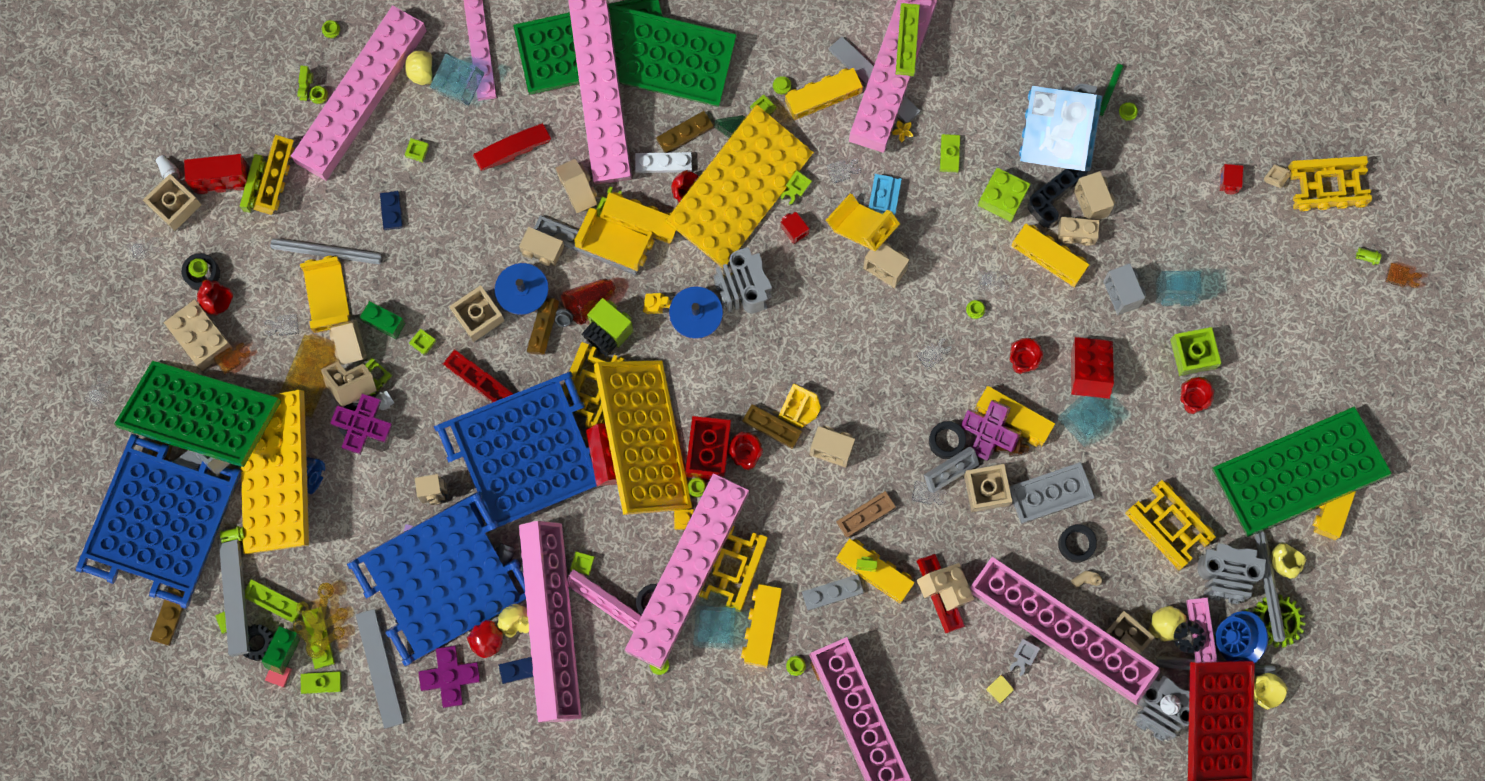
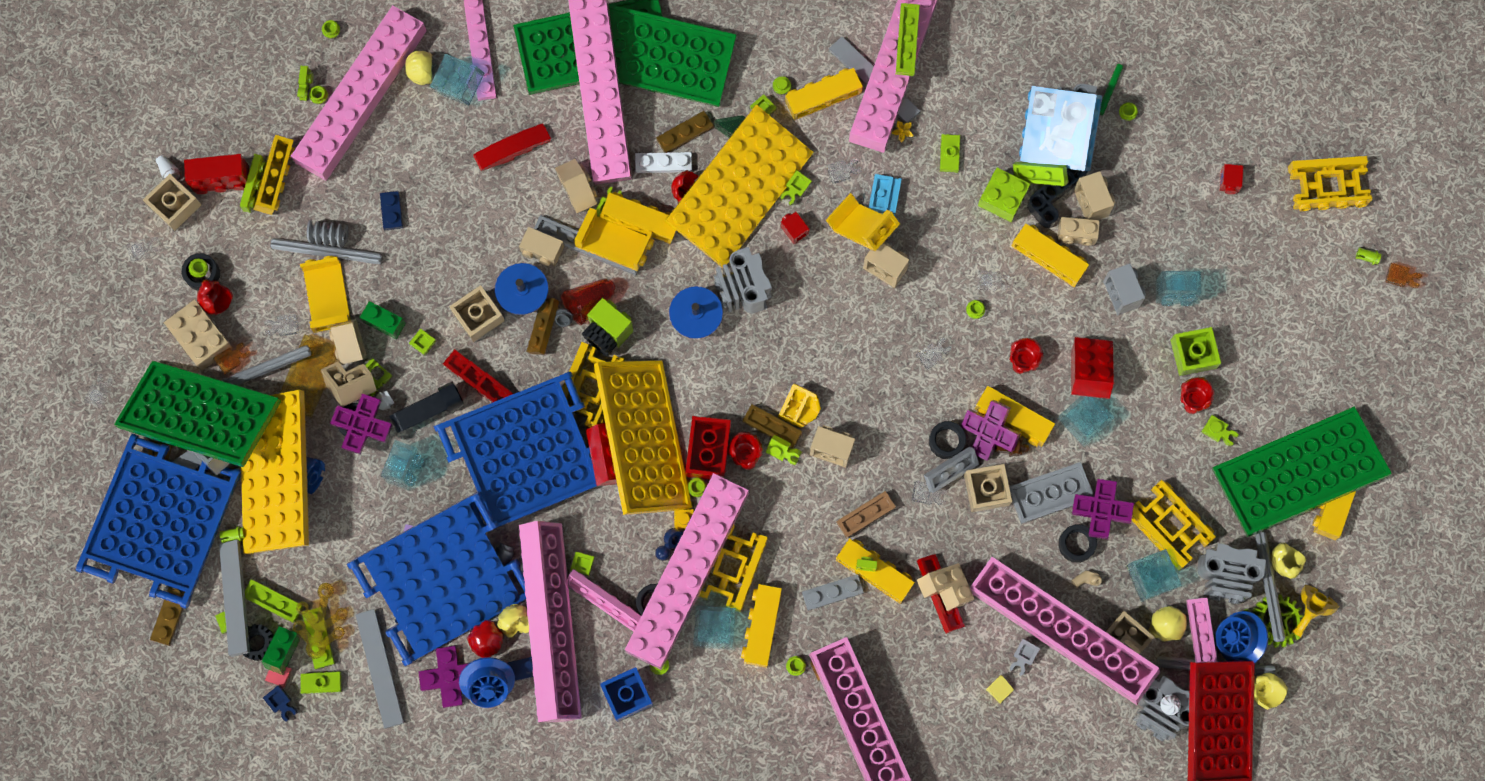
lime plate [405,138,429,163] -> none
tan brick [415,474,448,505] -> none
yellow plate [643,293,672,314] -> none
black gear [1174,621,1206,653] -> none
tan tile [1264,165,1291,188] -> none
none -> light grey axle [220,345,311,385]
none -> dark blue plate [263,684,298,722]
none -> light grey piece [307,219,349,248]
none -> clear light blue brick [381,440,424,491]
none -> black beam [389,381,464,433]
none -> blue piece [459,657,515,708]
none -> blue brick [600,667,653,722]
none -> dark blue plate [655,528,683,561]
none -> lime plate [766,435,802,465]
none -> lime plate [1013,162,1068,186]
none -> magenta plate [1072,479,1134,539]
none -> clear light blue brick [1126,549,1182,603]
none -> lime plate [1201,415,1238,446]
none -> yellow animal [1292,585,1340,637]

